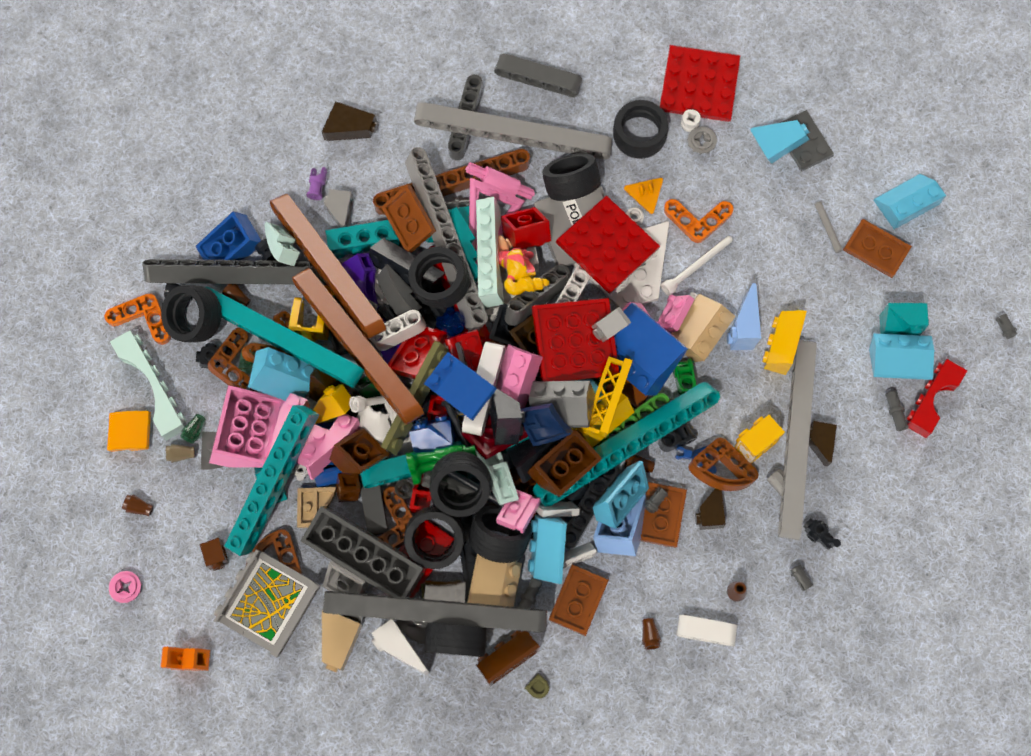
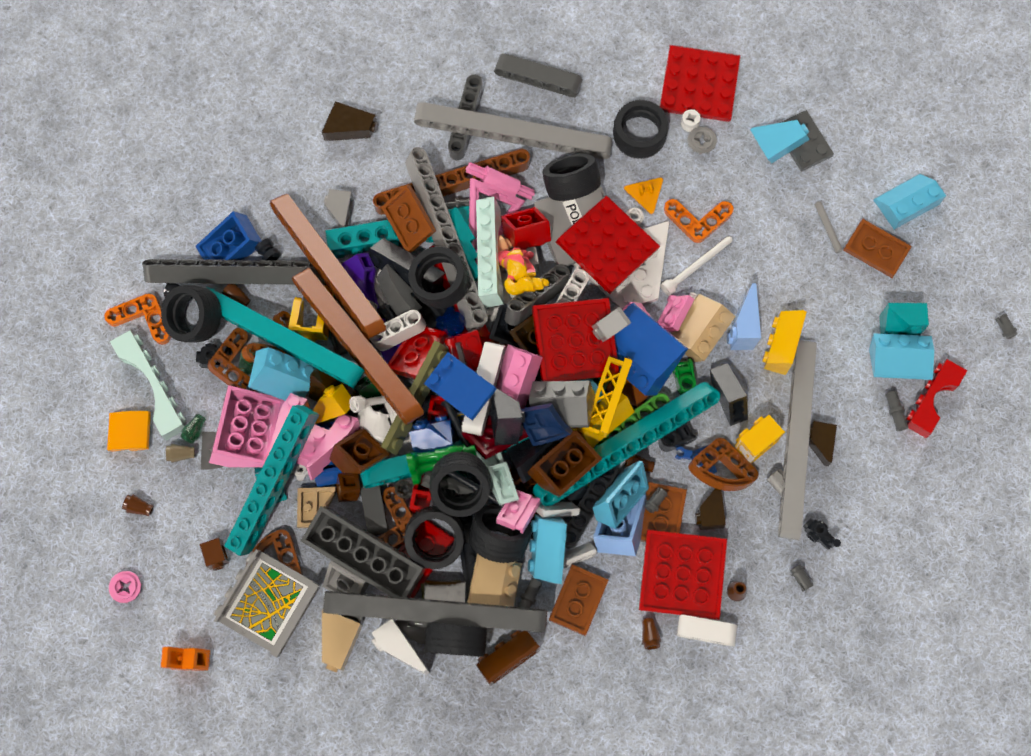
light aqua slope [264,222,300,266] -> none
medium lavender piece [306,167,327,200] -> none
olive tile [524,674,549,699] -> none
none -> red plate [639,530,727,620]
none -> slope [710,363,748,426]

